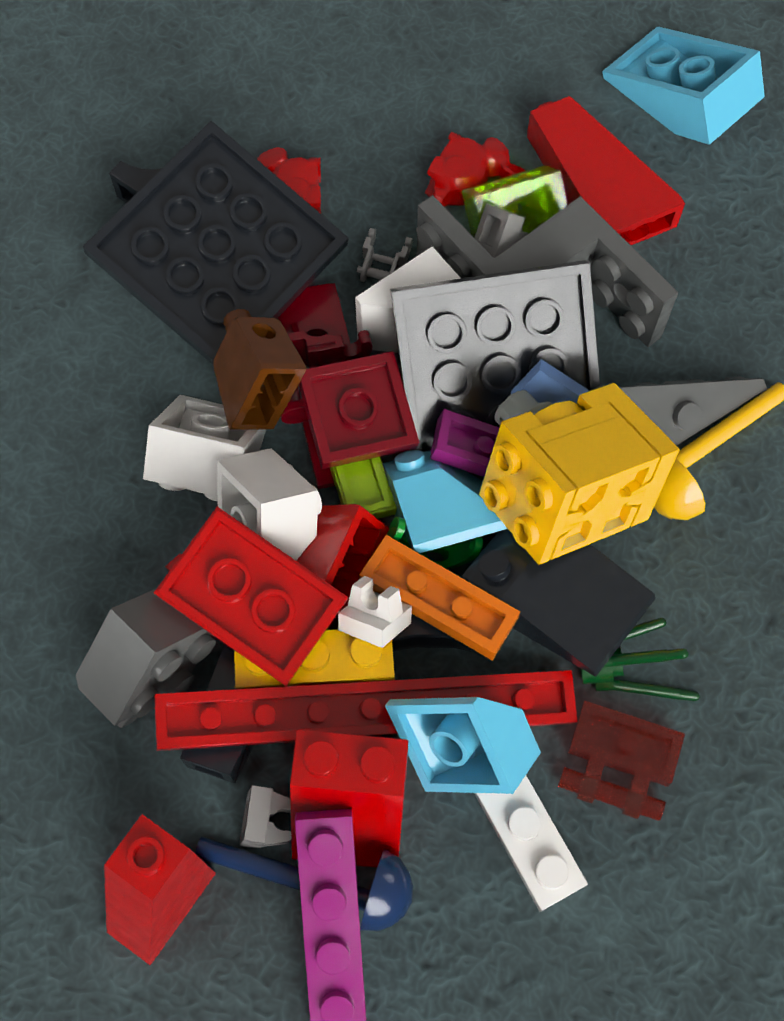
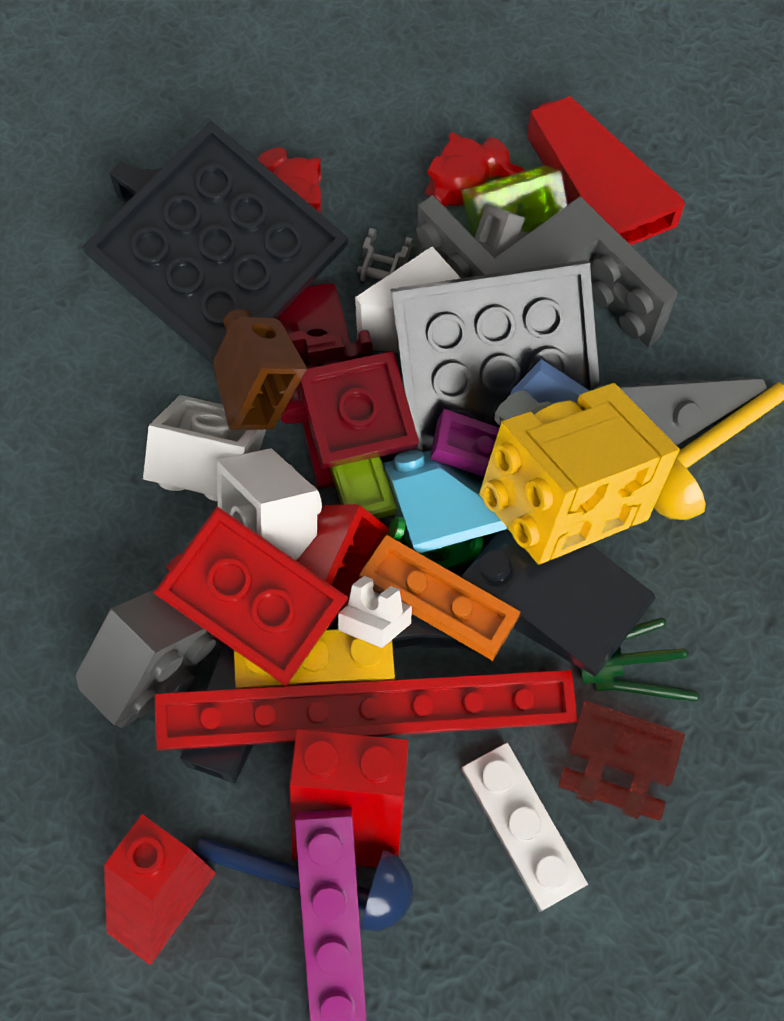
light grey tile [239,785,291,848] -> none
medium azure slope [385,697,541,794] -> none
medium azure slope [602,26,765,145] -> none

